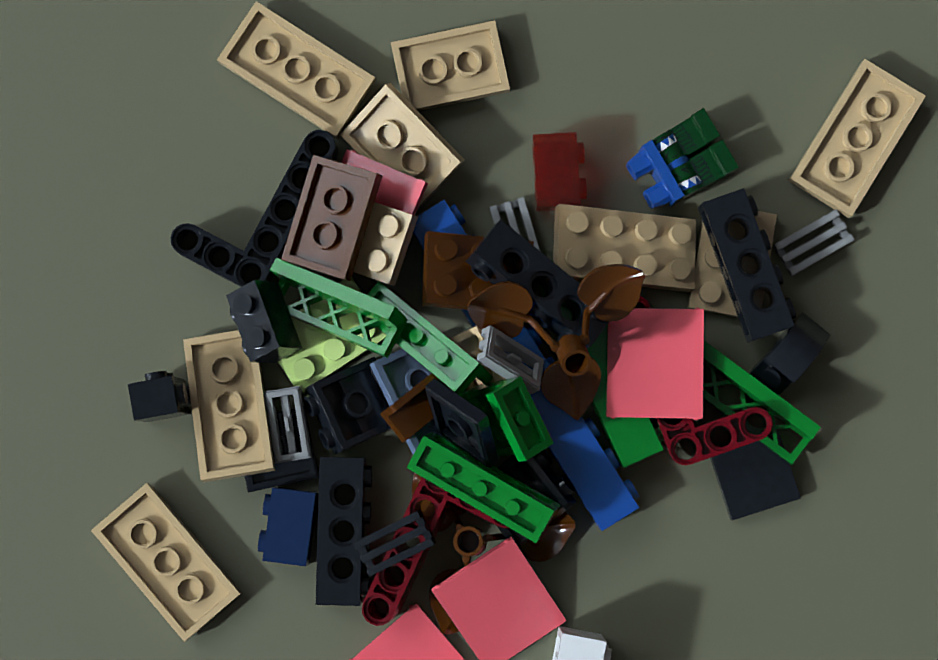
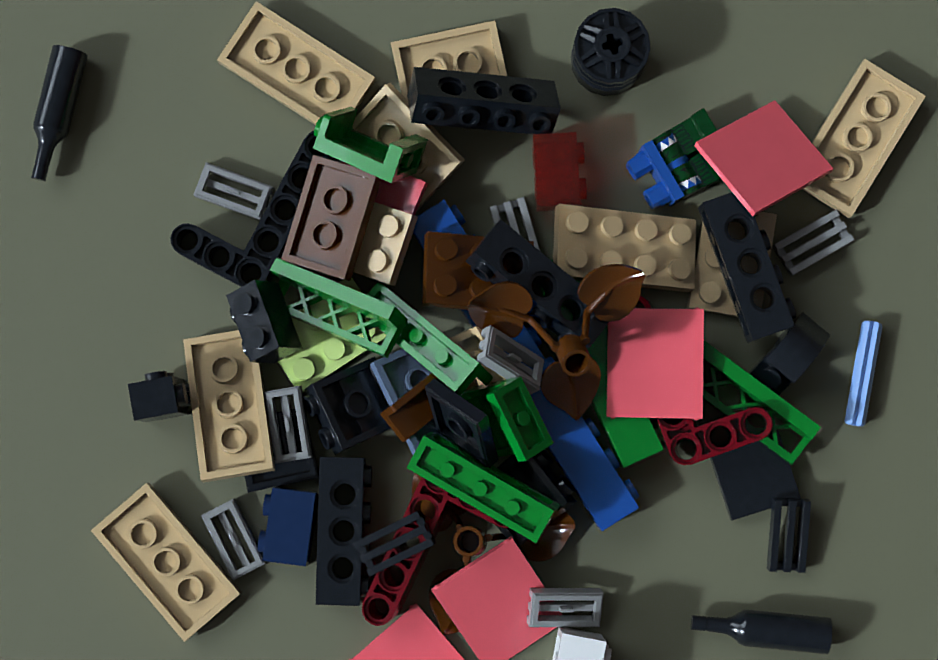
none -> black piece [31,45,88,182]
none -> light grey tile [193,162,274,221]
none -> light grey tile [201,499,267,580]
none -> green panel [313,107,428,183]
none -> black brick [407,67,561,136]
none -> light grey tile [526,588,604,627]
none -> black wheel [571,8,650,96]
none -> black piece [691,610,832,654]
none -> coral piece [694,100,834,217]
none -> black tile [767,497,811,573]
none -> light blue axle [844,320,883,427]

